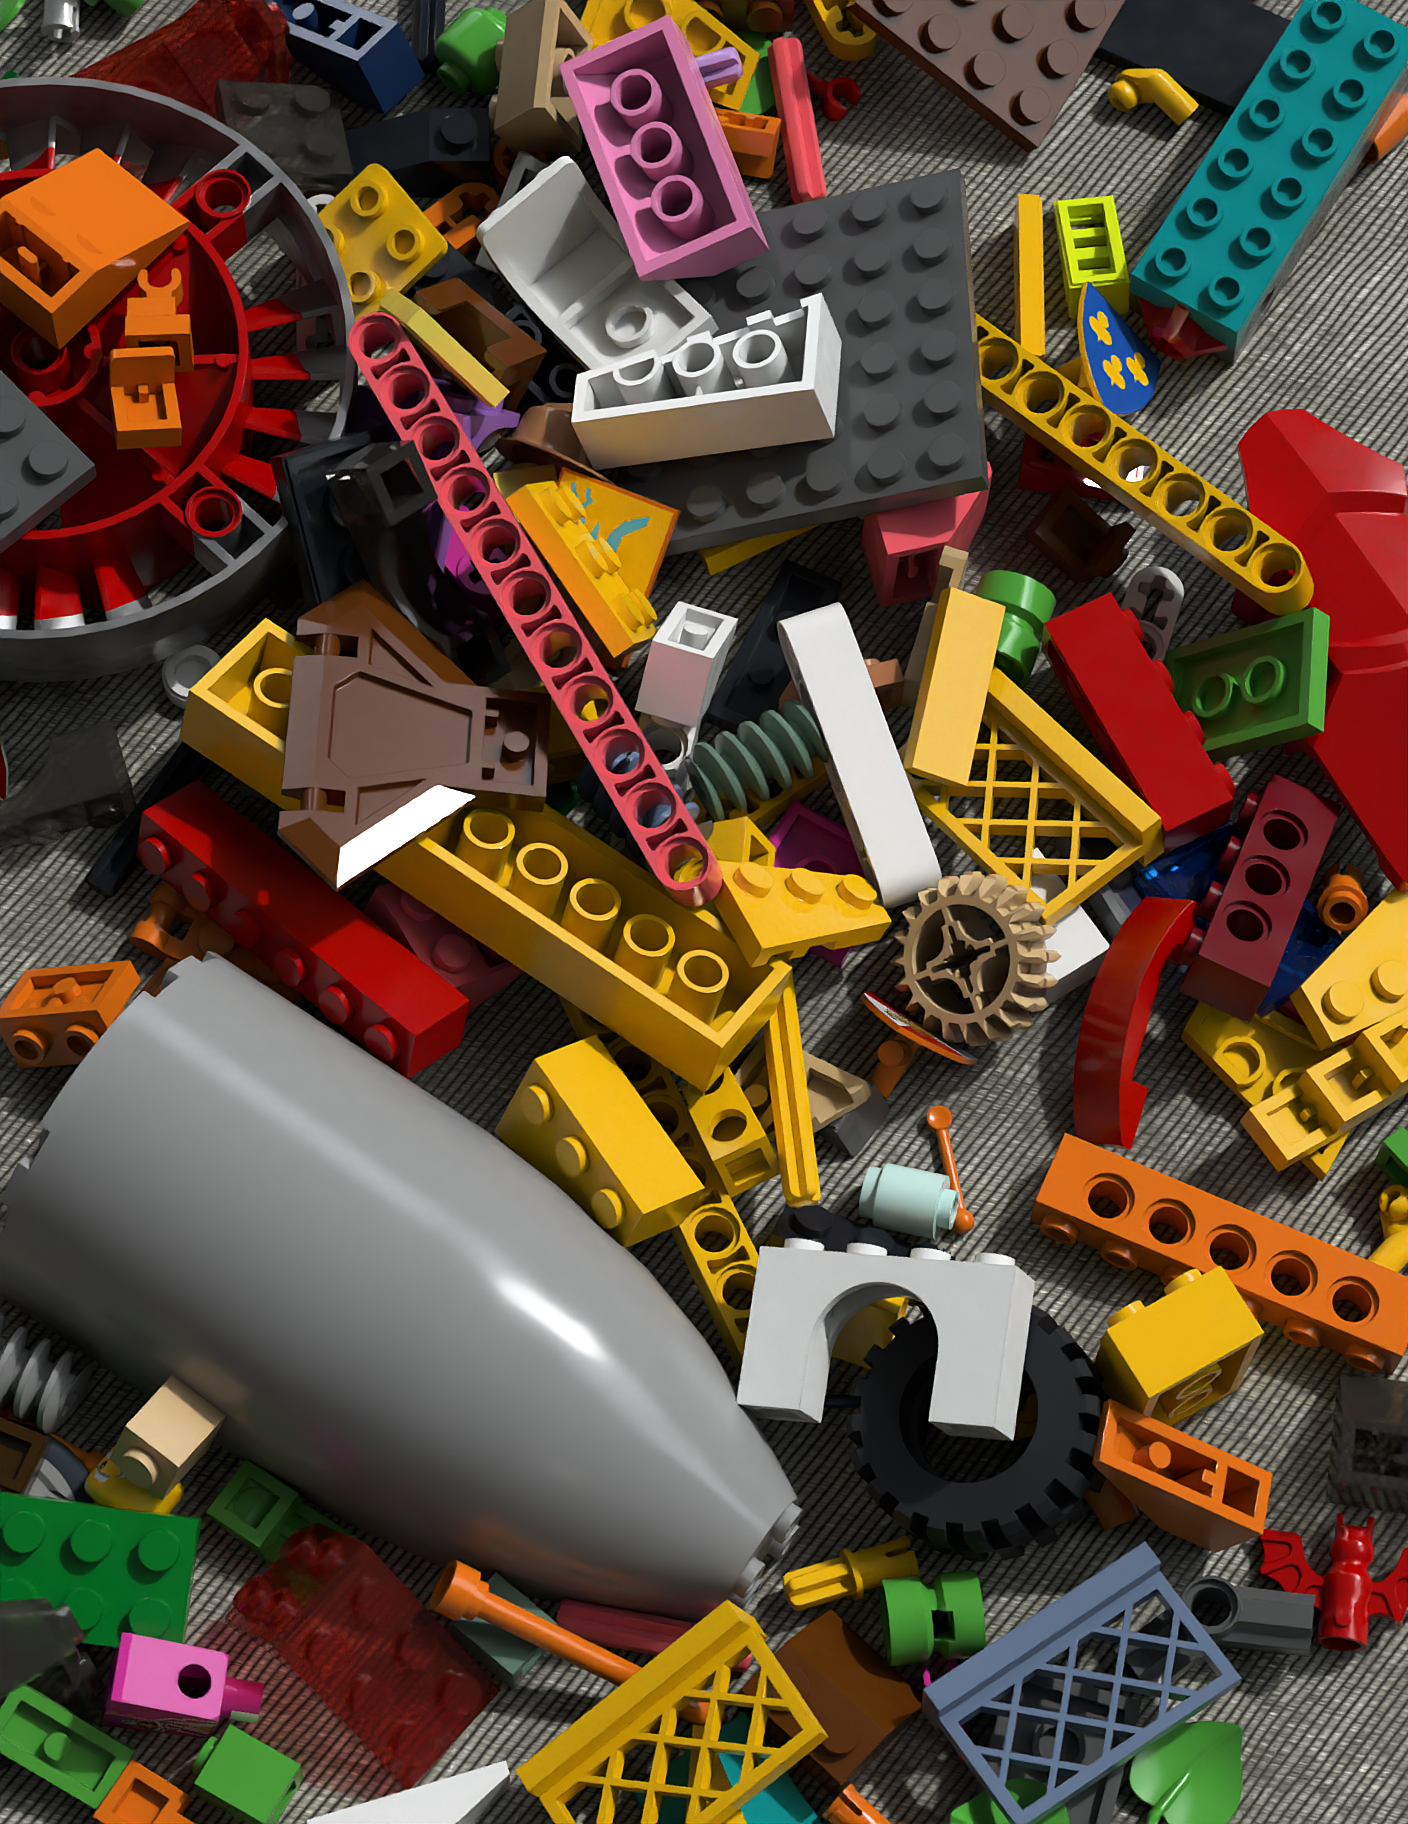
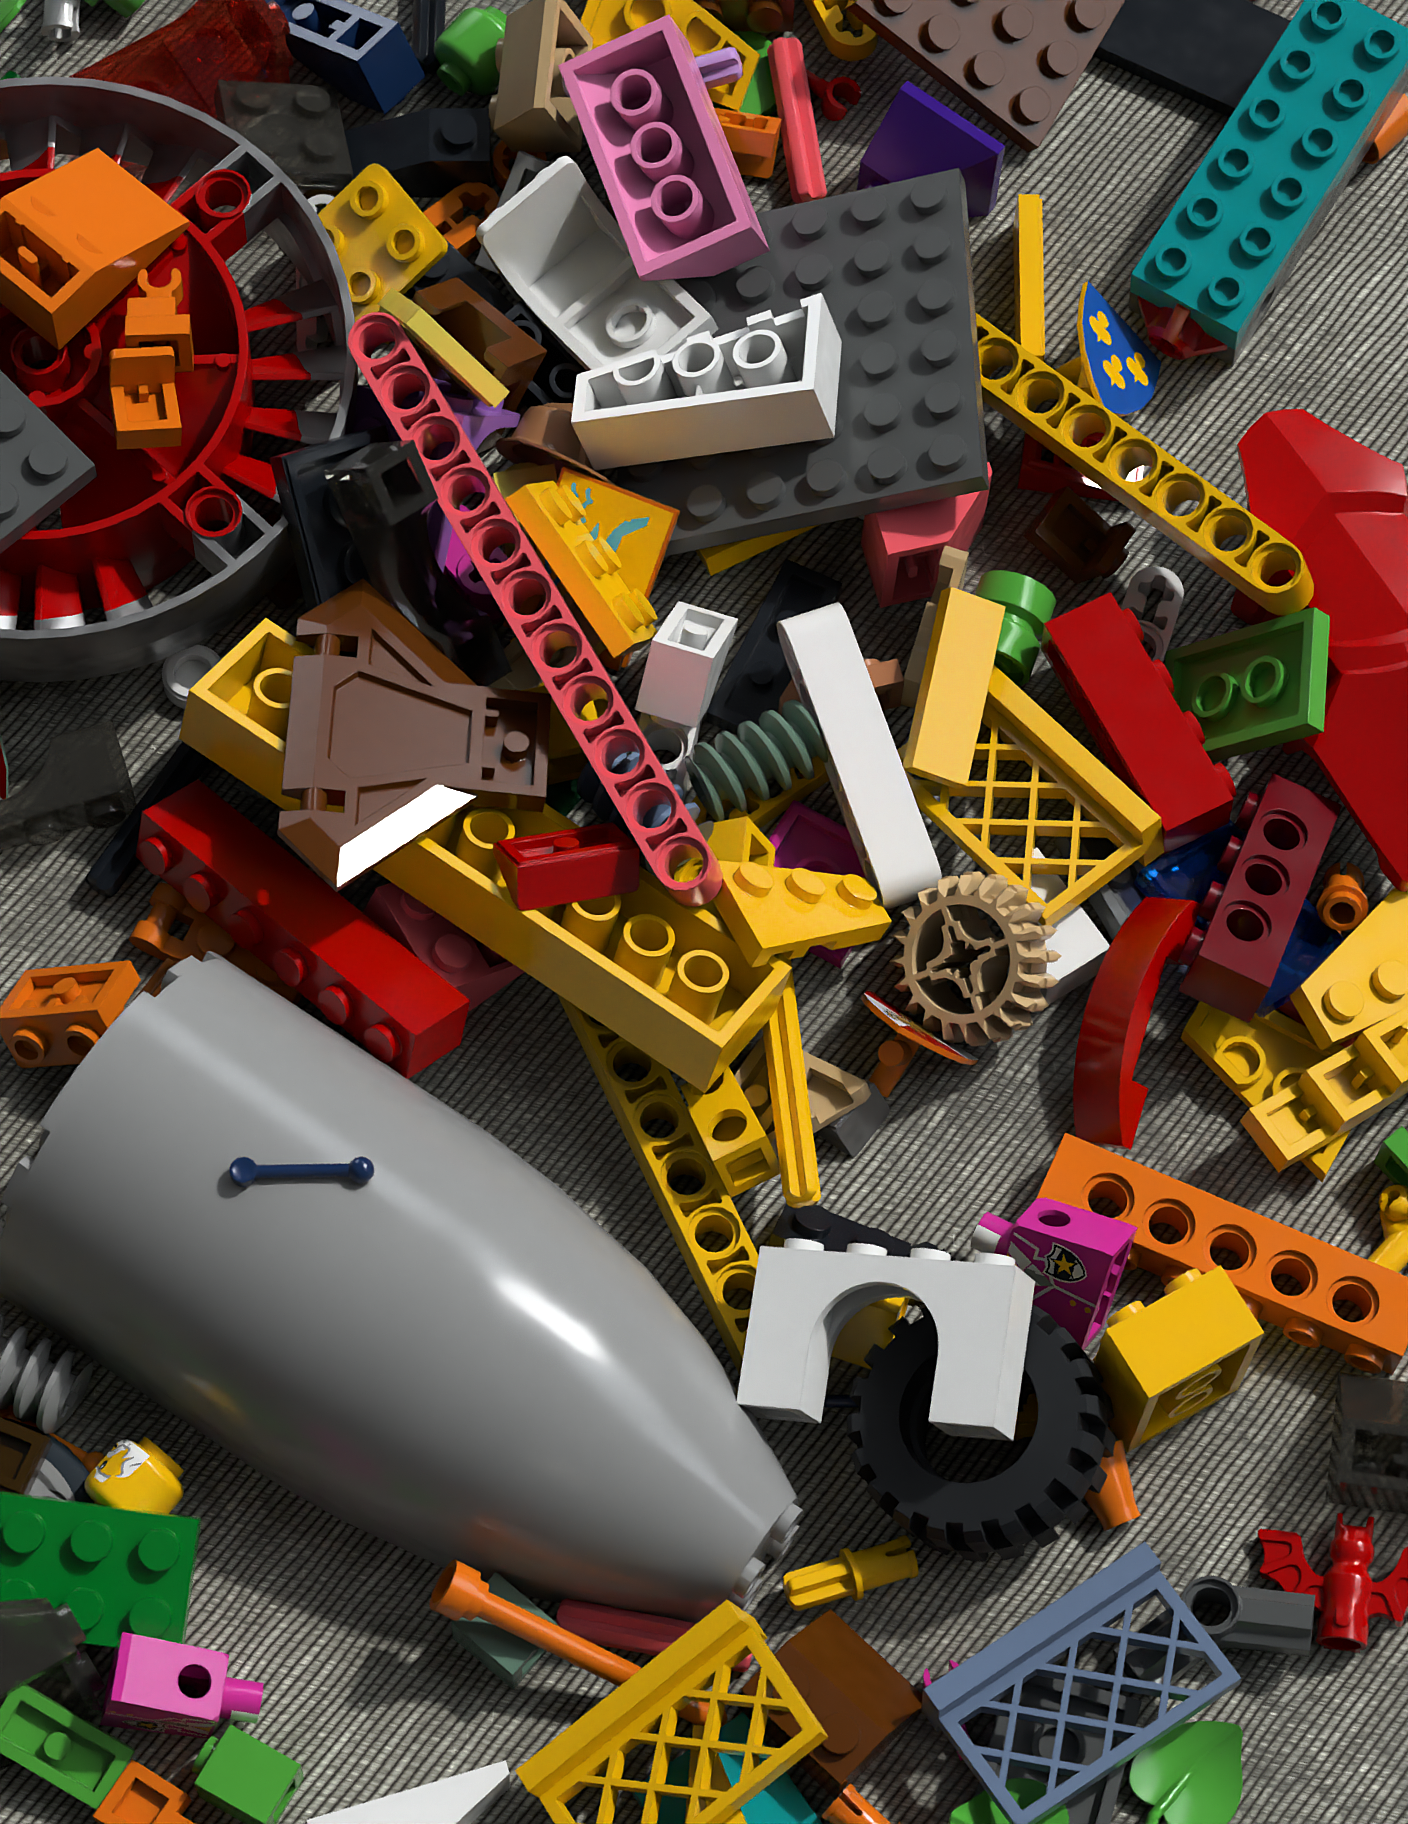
tan brick [109,1375,226,1500] -> none
bright green slope [206,1459,360,1599] -> none
clear red bracket [225,1523,501,1790] -> none
yellow wedge [494,1034,705,1248] -> none
light aqua brick [859,1163,959,1240] -> none
bright green wheel [879,1570,986,1666] -> none
orange hinge [926,1105,974,1234] -> none
neon yellow slope [1053,195,1130,319] -> none
orange slope [1092,1399,1273,1553] -> none
yellow arm [1107,69,1199,126] -> none
none -> dark blue hinge [230,1156,375,1187]
none -> red slope [493,822,640,911]
none -> dark purple slope [857,81,1005,218]
none -> dark pink torso [970,1198,1138,1350]

